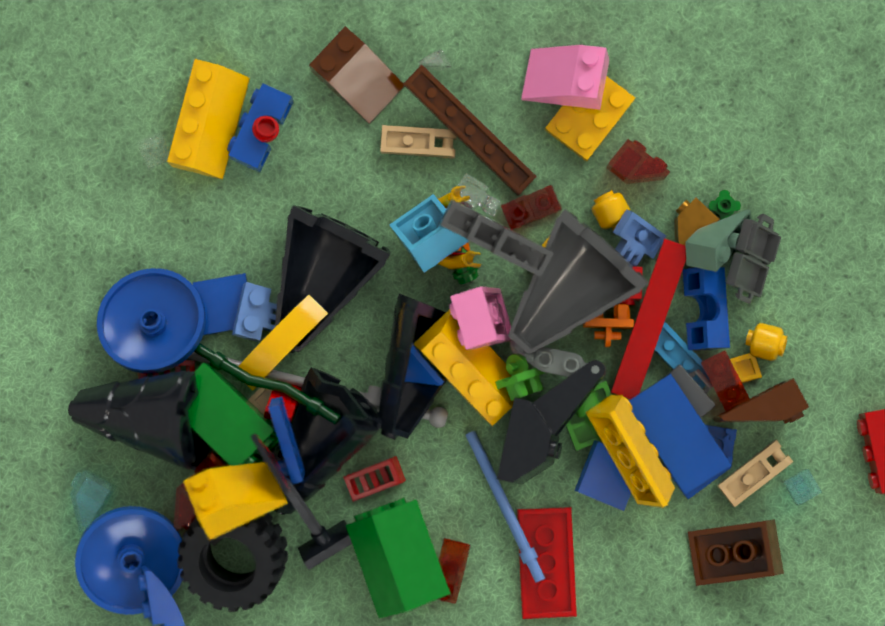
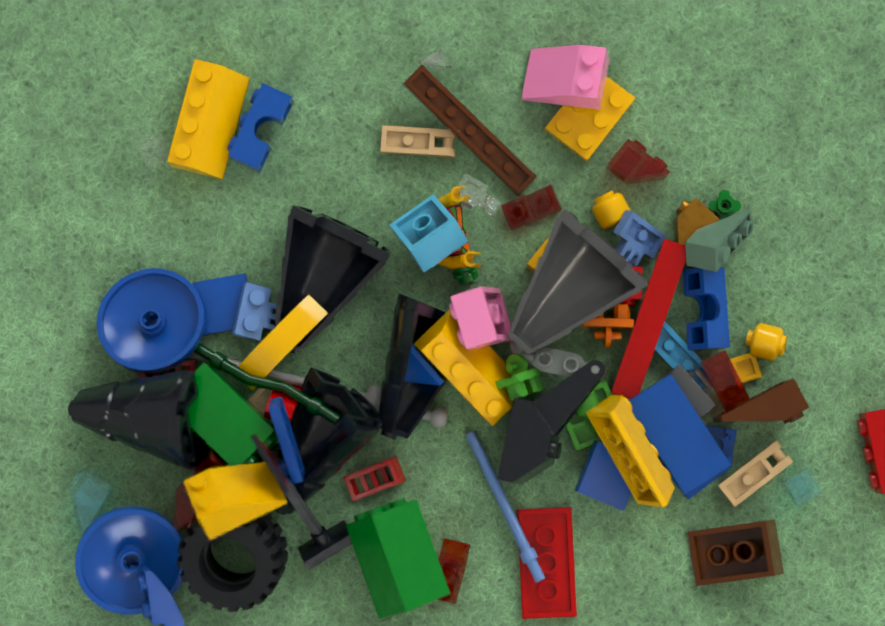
red plate [252,116,279,142] -> none
slope [309,26,404,124] -> none
dark grey slope [439,199,554,277] -> none
dark grey piece [726,214,781,304] -> none

